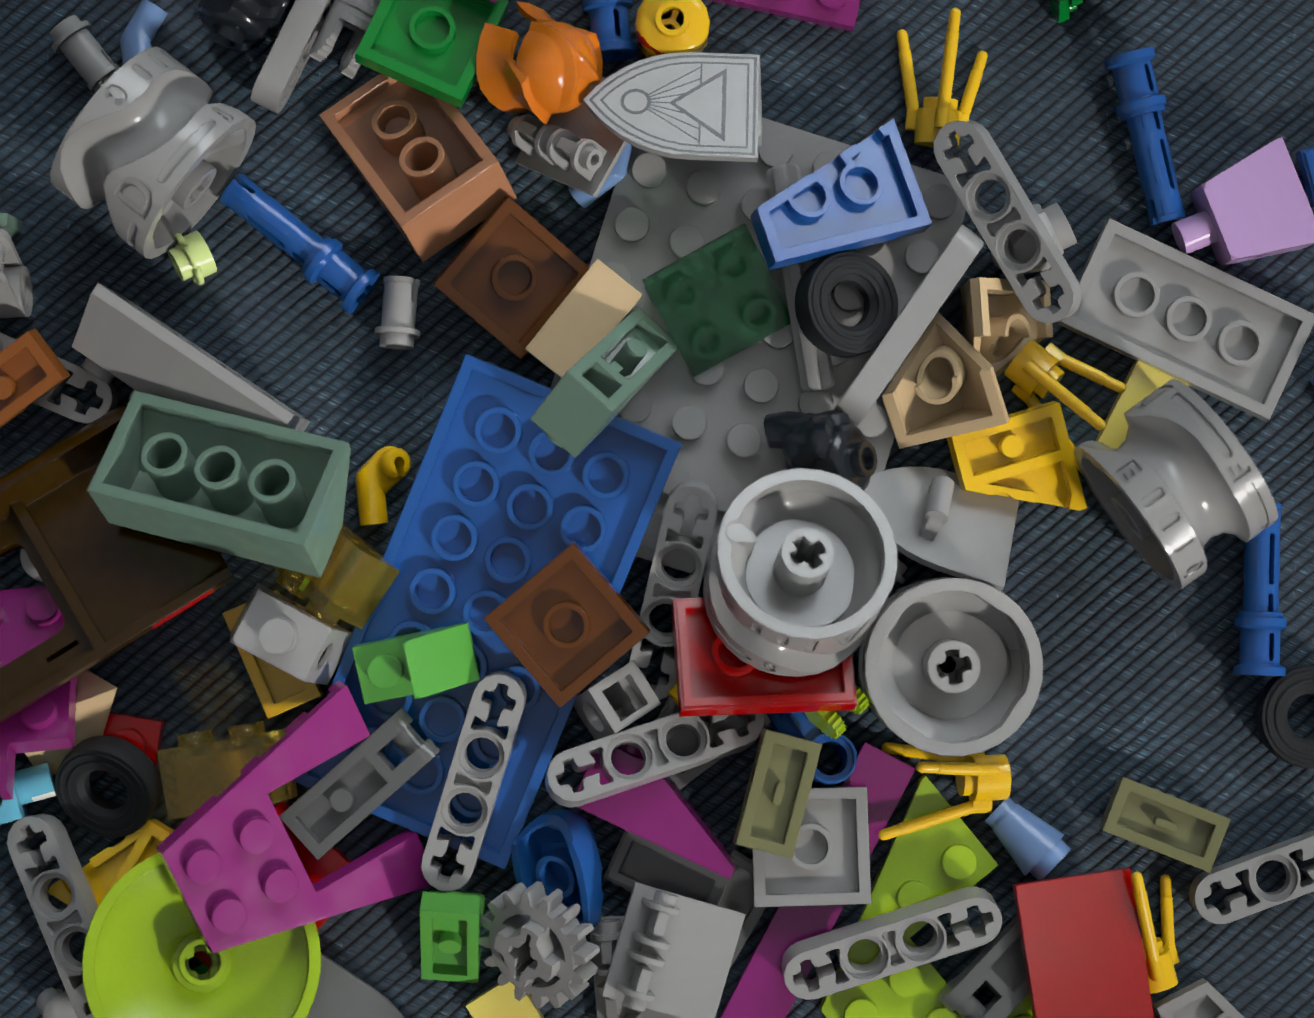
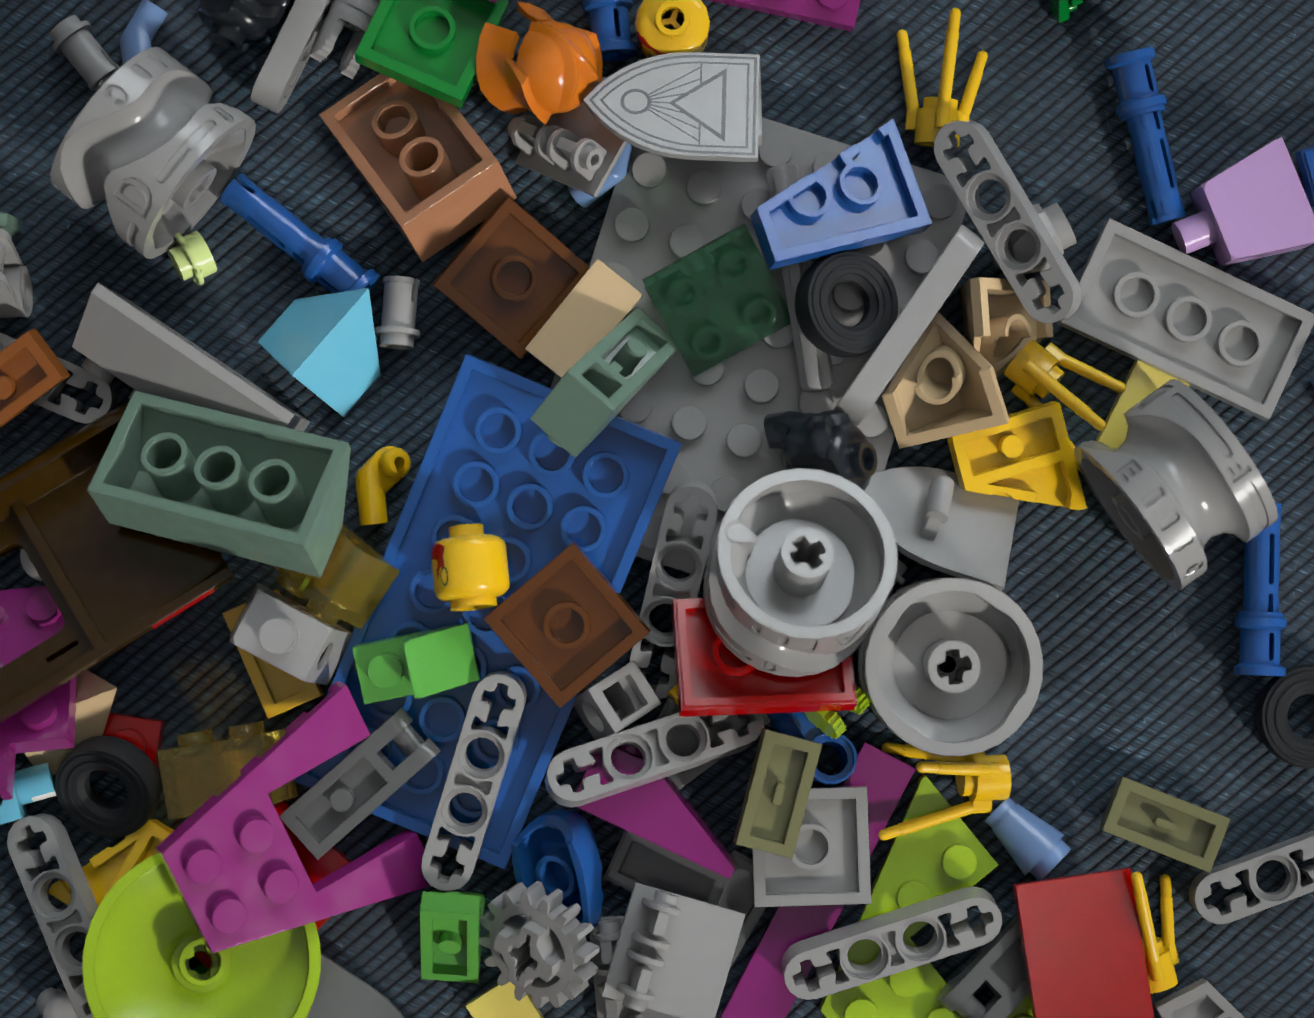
none -> medium azure slope [258,288,382,417]
none -> yellow head [430,523,510,611]

